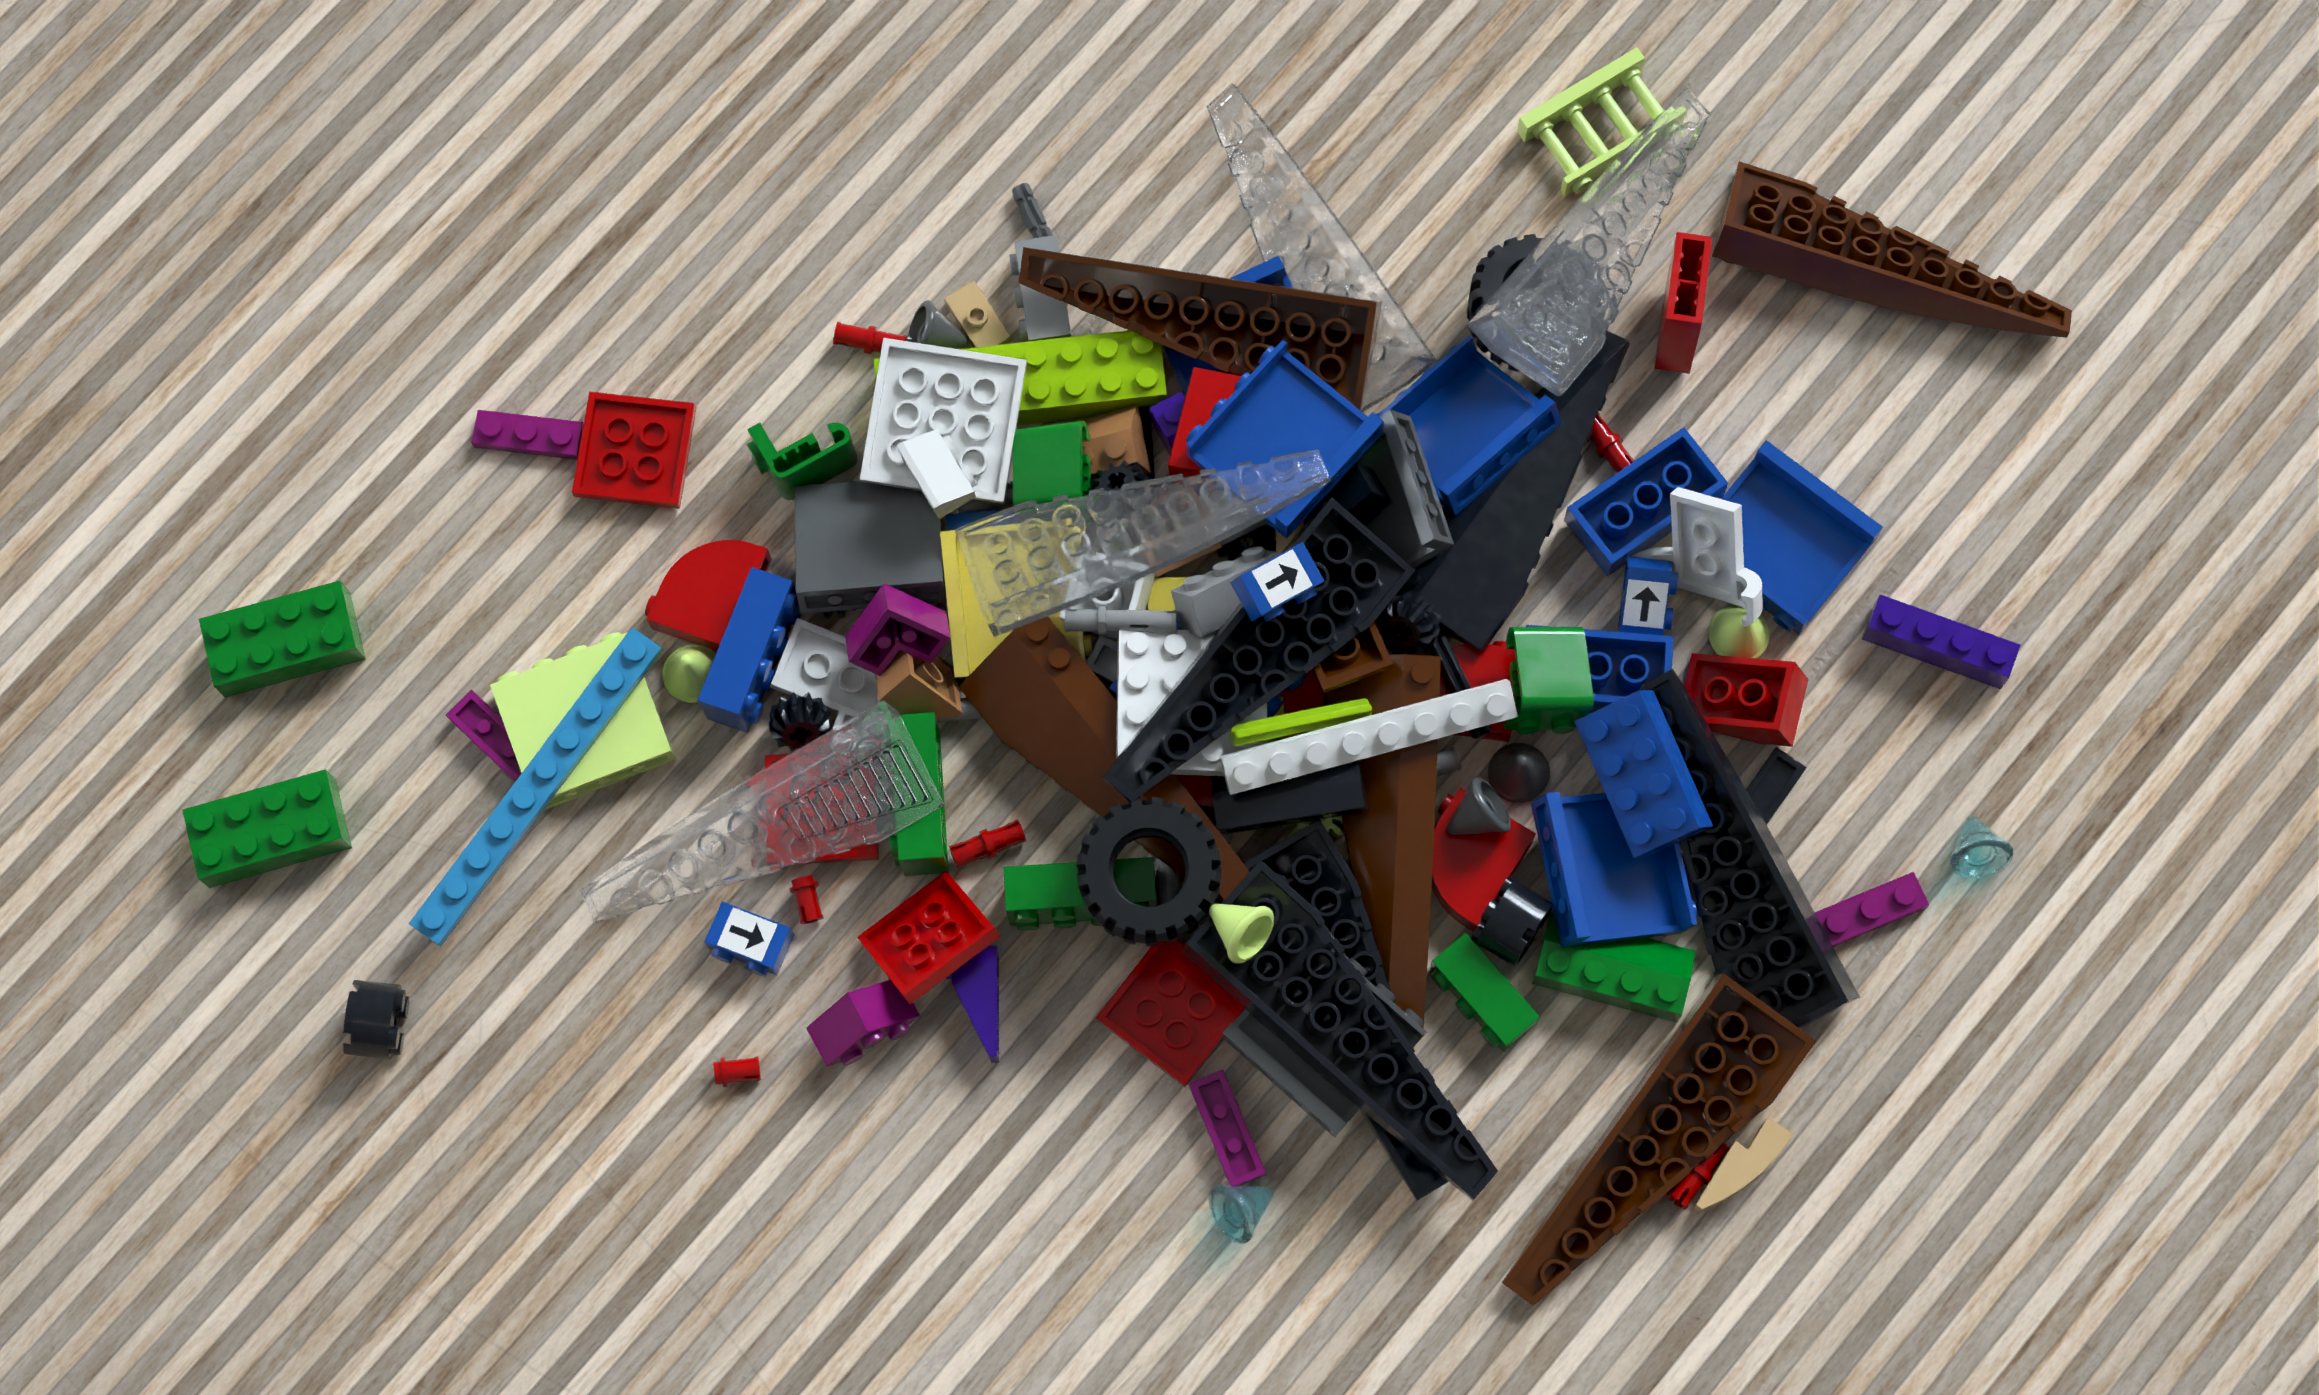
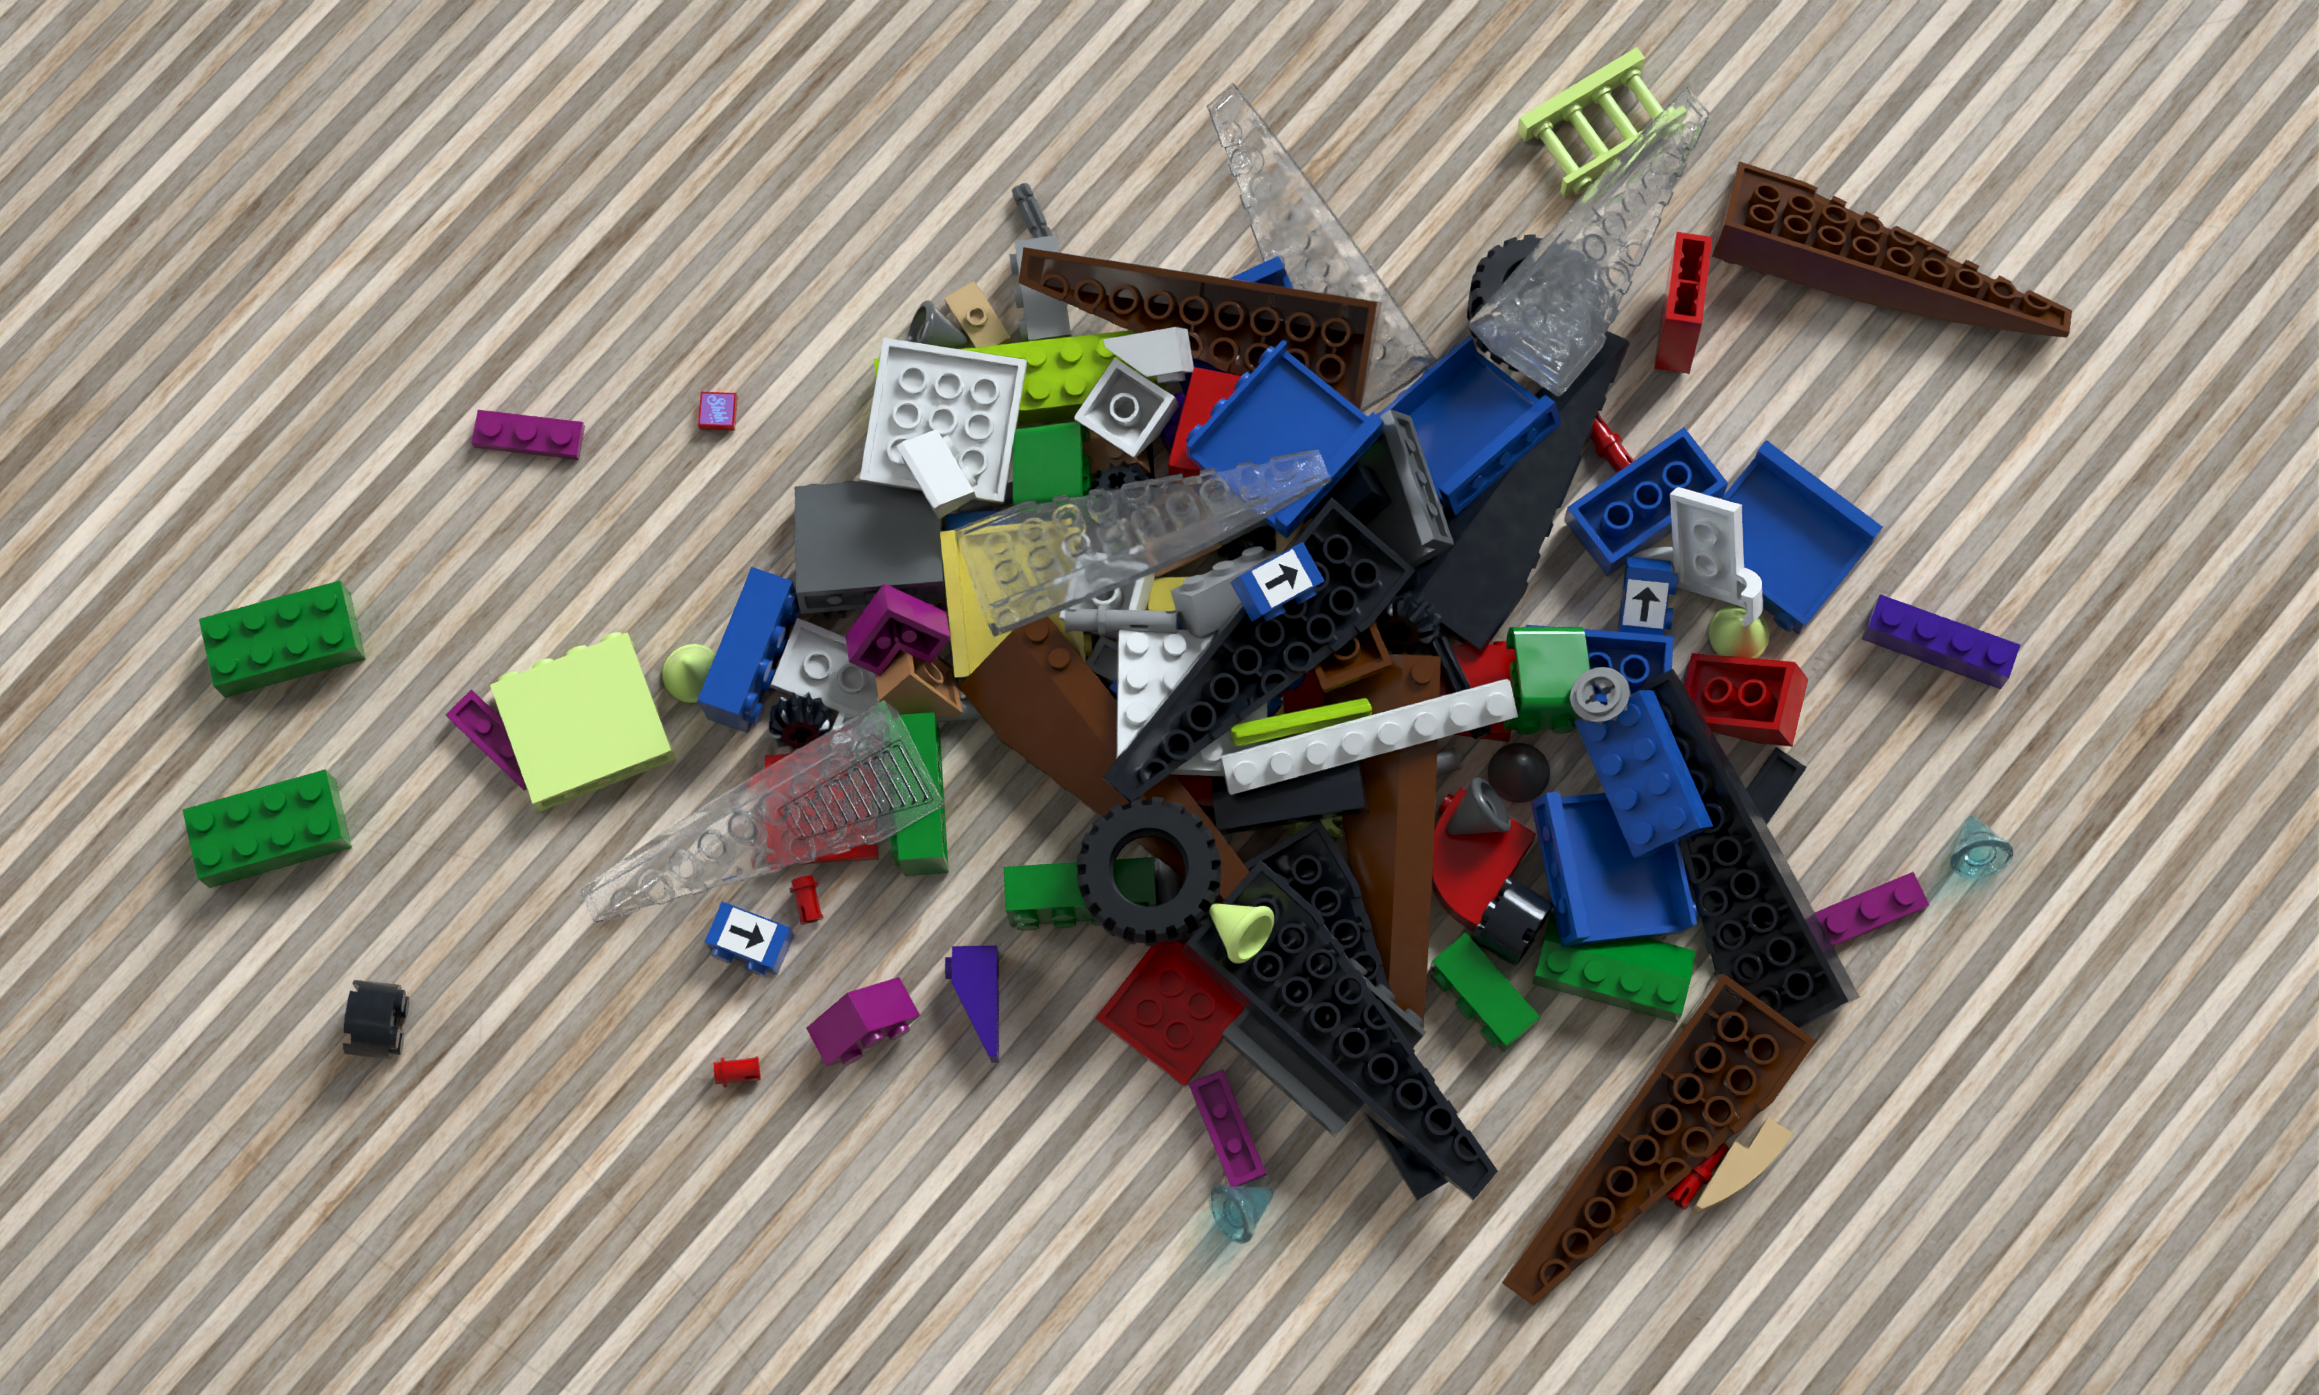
dark azure plate [409,627,663,947] -> none
red plate [572,391,697,509] -> none
red brick [645,540,772,651] -> none
green piece [747,422,857,500] -> none
red pin [833,322,908,354] -> none
red plate [857,871,1001,1004] -> none
red pin [949,819,1026,868] -> none
none -> tile [698,392,738,431]
none -> white slope [1074,358,1179,459]
none -> white slope [1104,327,1194,384]
none -> light grey gear [1570,667,1631,725]

